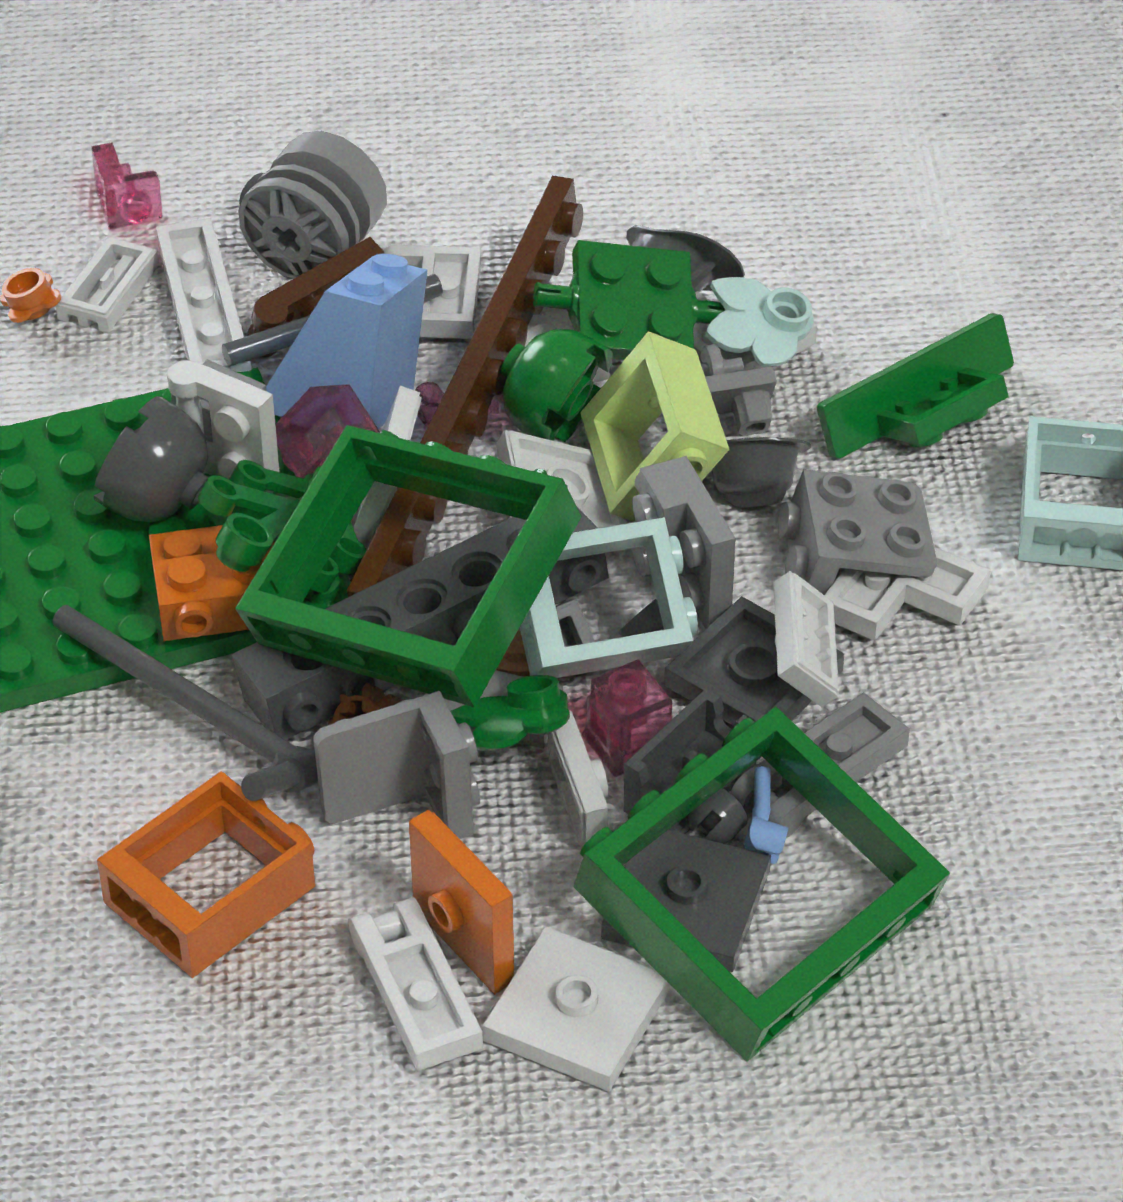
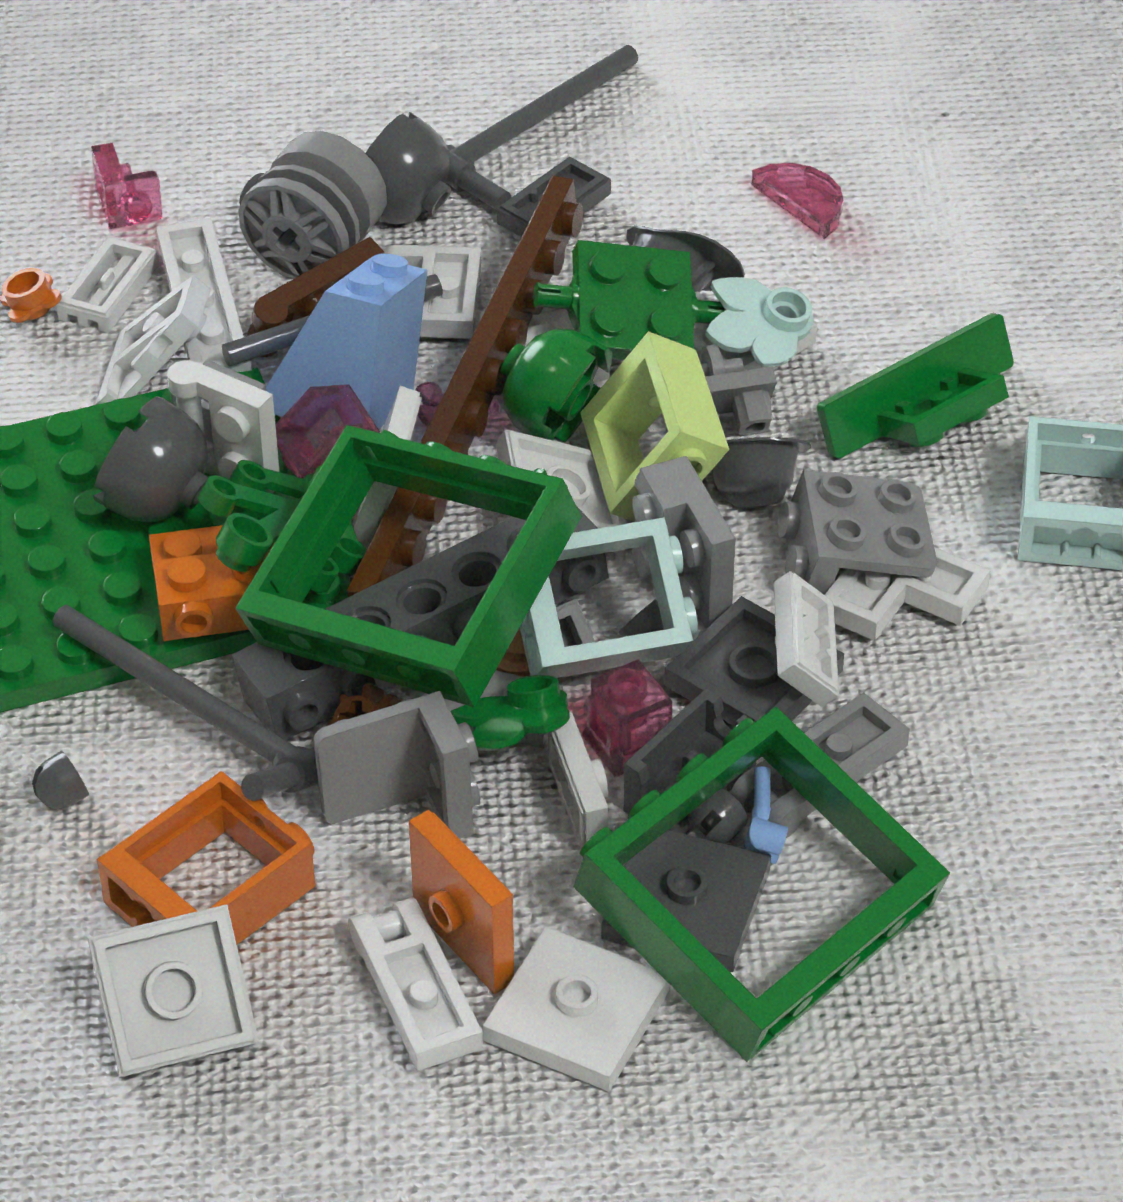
none -> dark grey hinge [32,750,89,809]
none -> white plate [87,904,259,1077]
none -> white wing [95,275,211,405]
none -> dark grey cylinder [366,112,451,225]
none -> dark grey bar [446,45,638,210]
none -> dark grey plate [496,156,611,237]
none -> clear pink tile [751,163,844,239]

